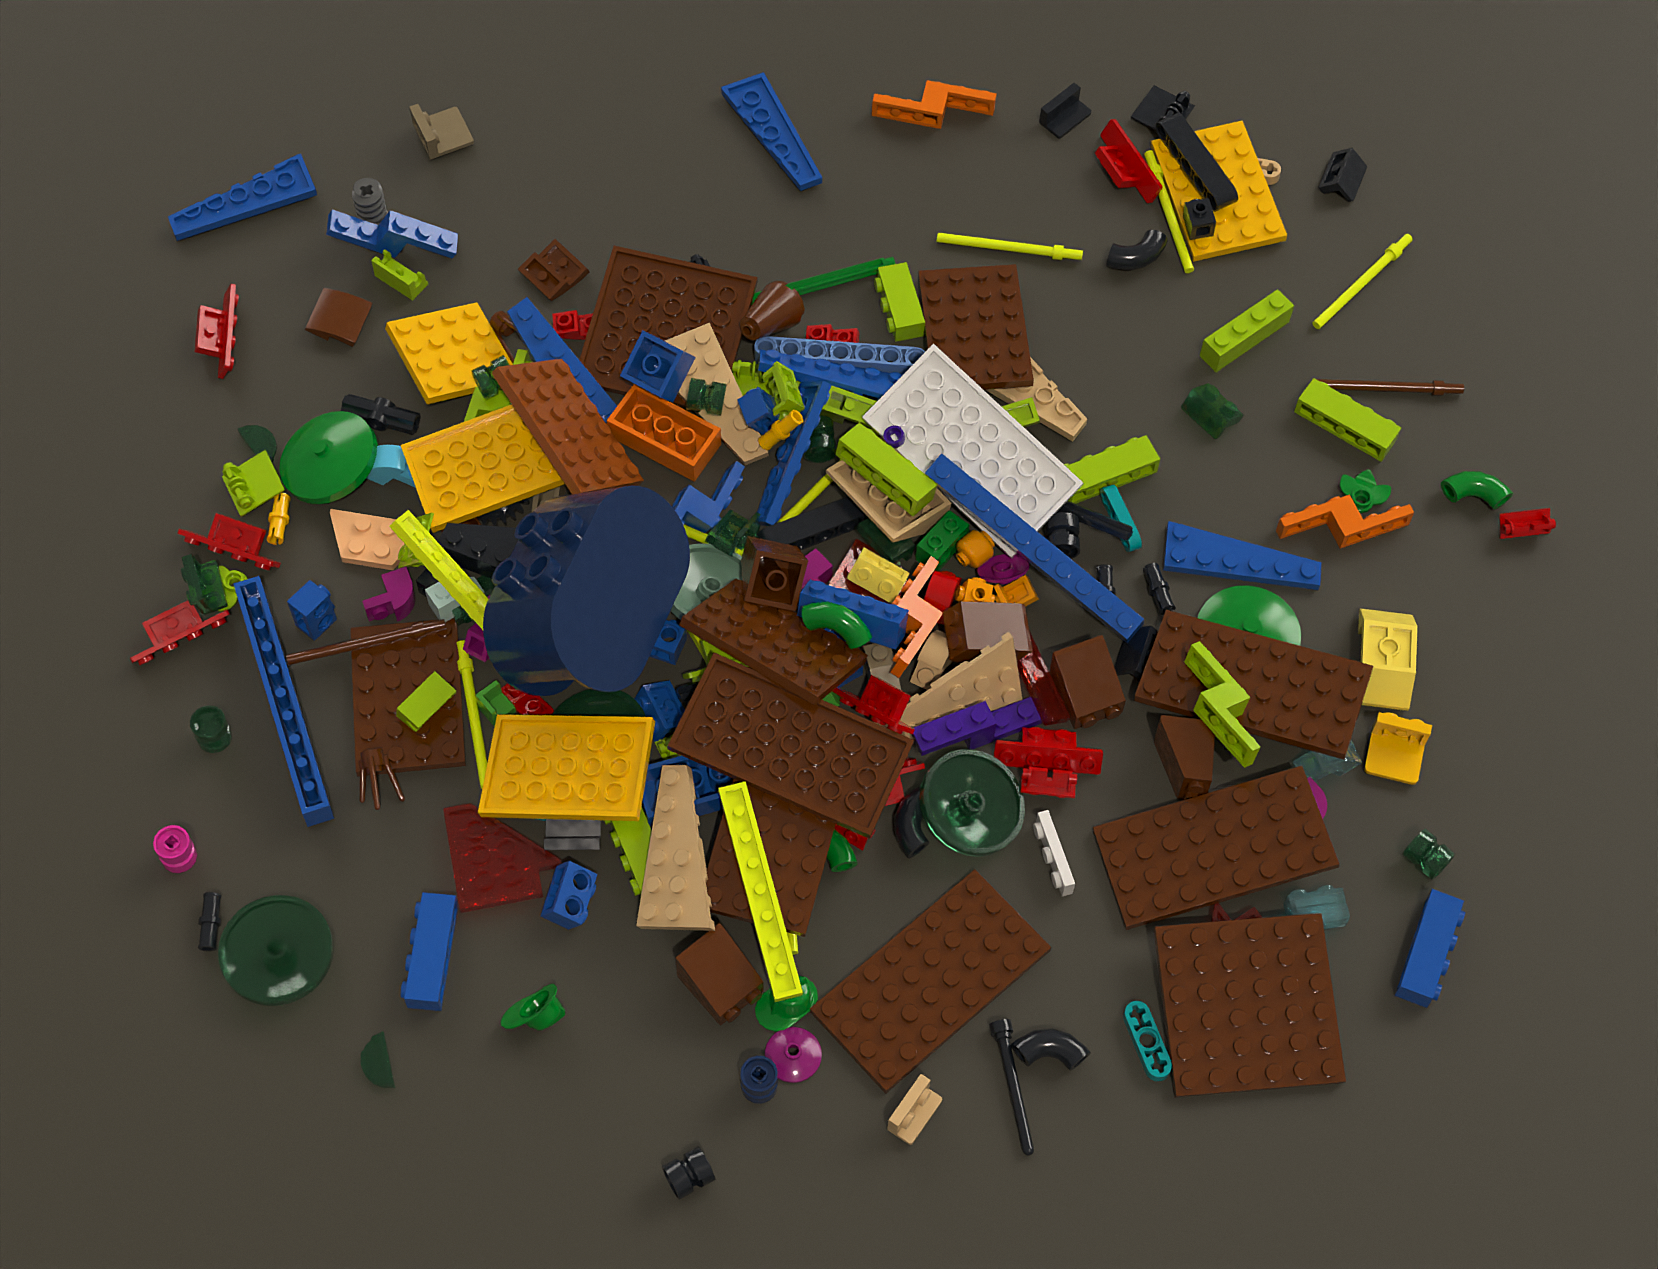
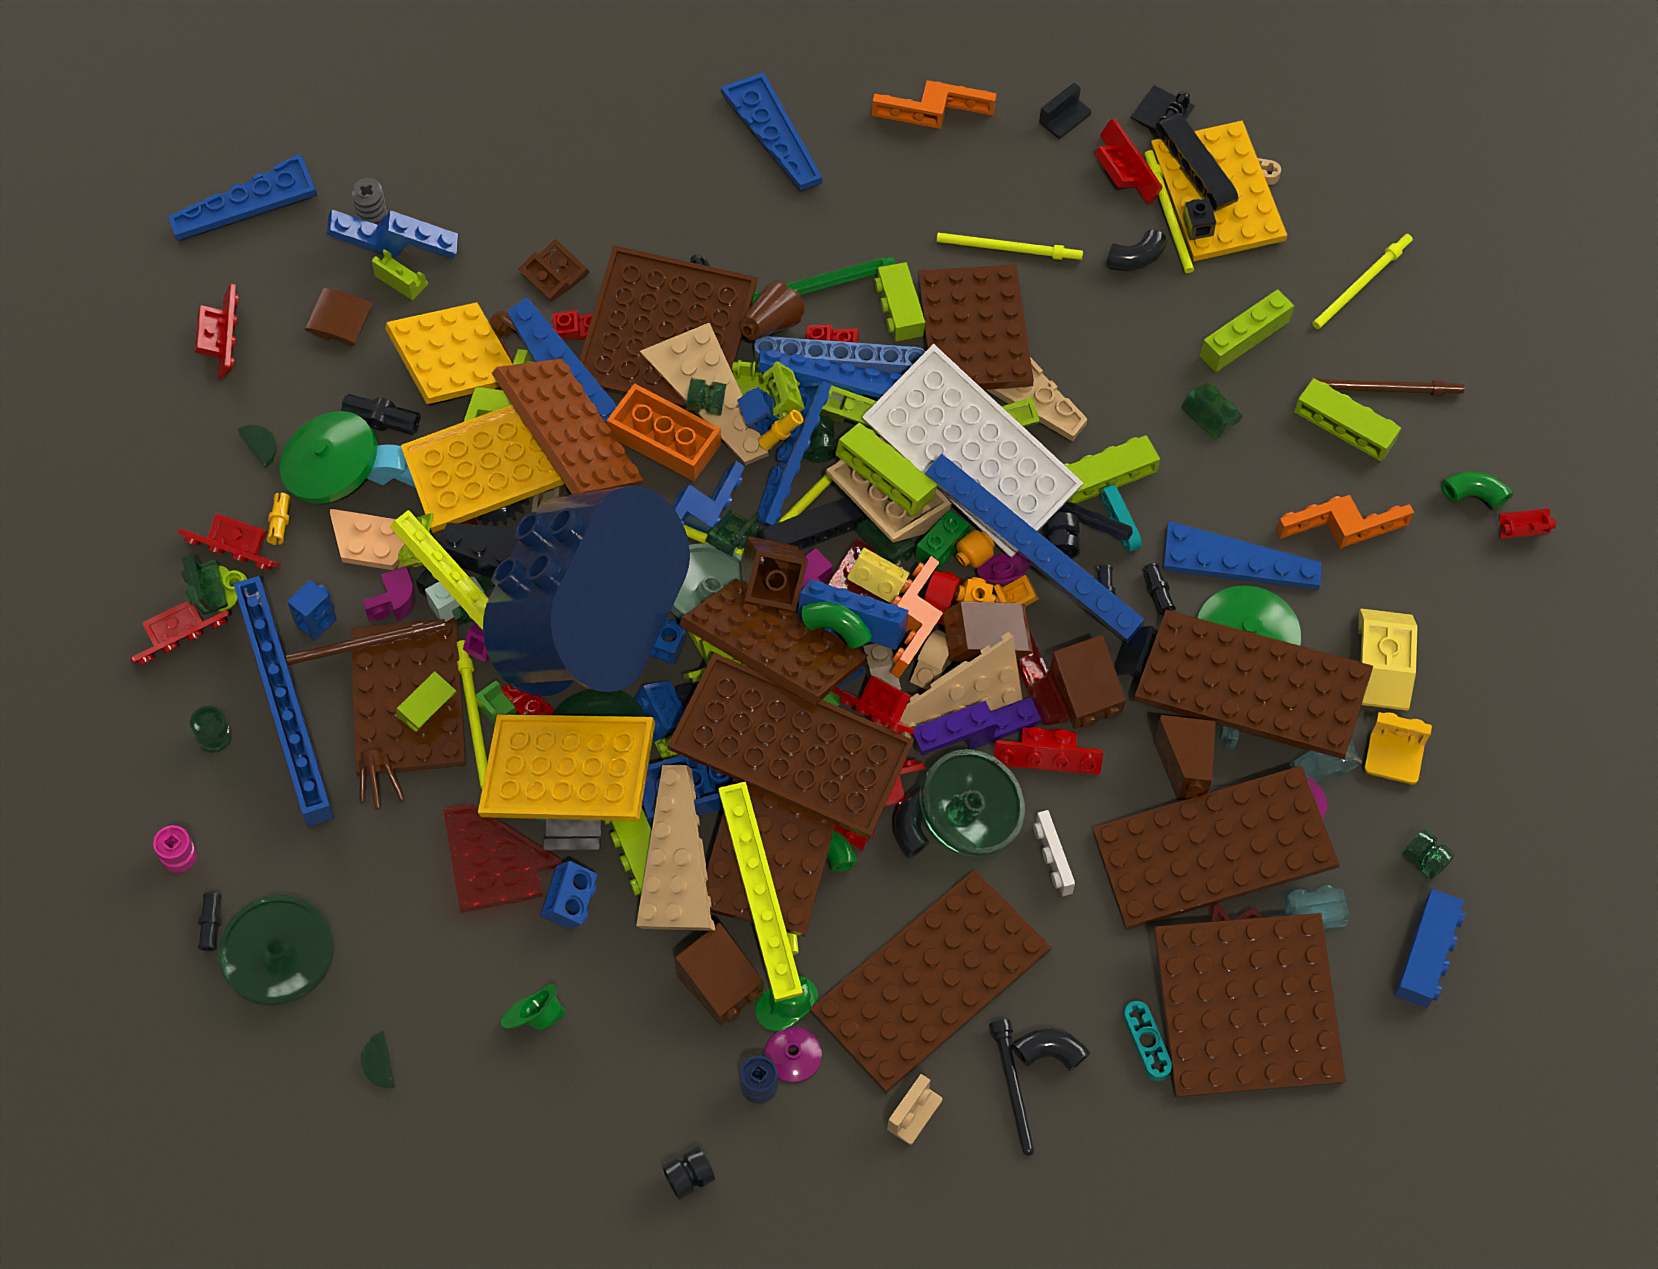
lime hinge [222,450,285,517] -> none
blue brick [401,892,459,1011] -> none
dark tan bracket [409,104,474,160] -> none
clear green wheel [471,355,509,400] -> none
blue brick [620,330,696,402] -> none
dark purple hinge [883,425,905,449] -> none
red hinge [1021,766,1077,798] -> none
lime bracket [1184,641,1260,768] -> none
black panel [1318,148,1367,202] -> none
green plate [1340,469,1391,513] -> none

